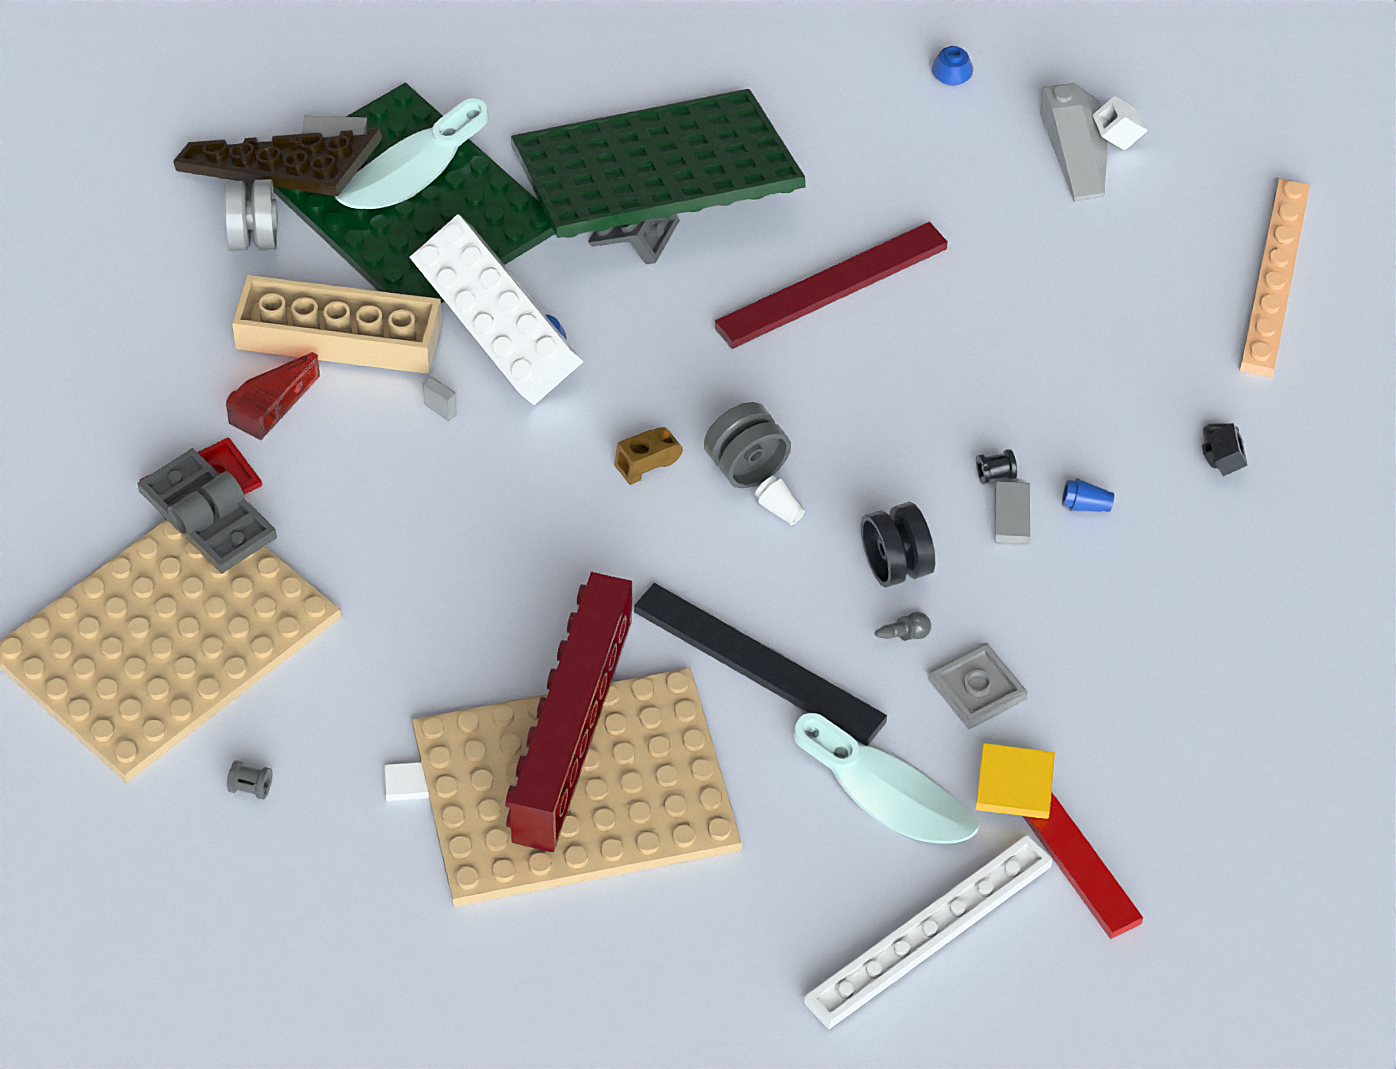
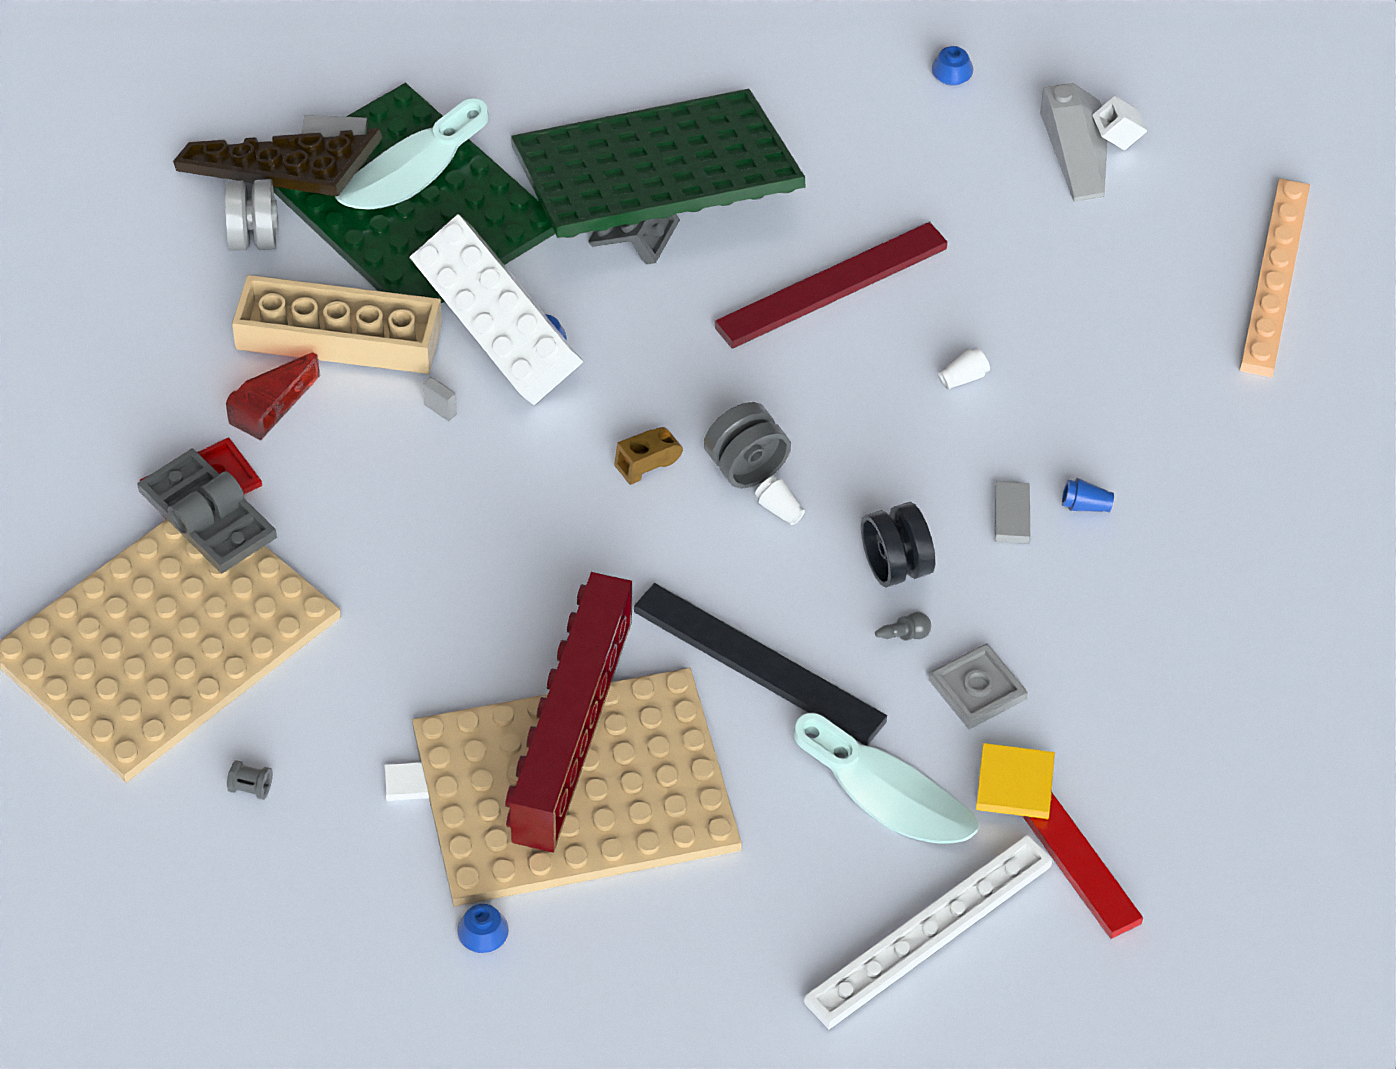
black bush [976,449,1017,484] -> none
black piece [1202,423,1248,477] -> none
none -> blue cone [457,904,509,953]
none -> white cone [938,347,990,390]

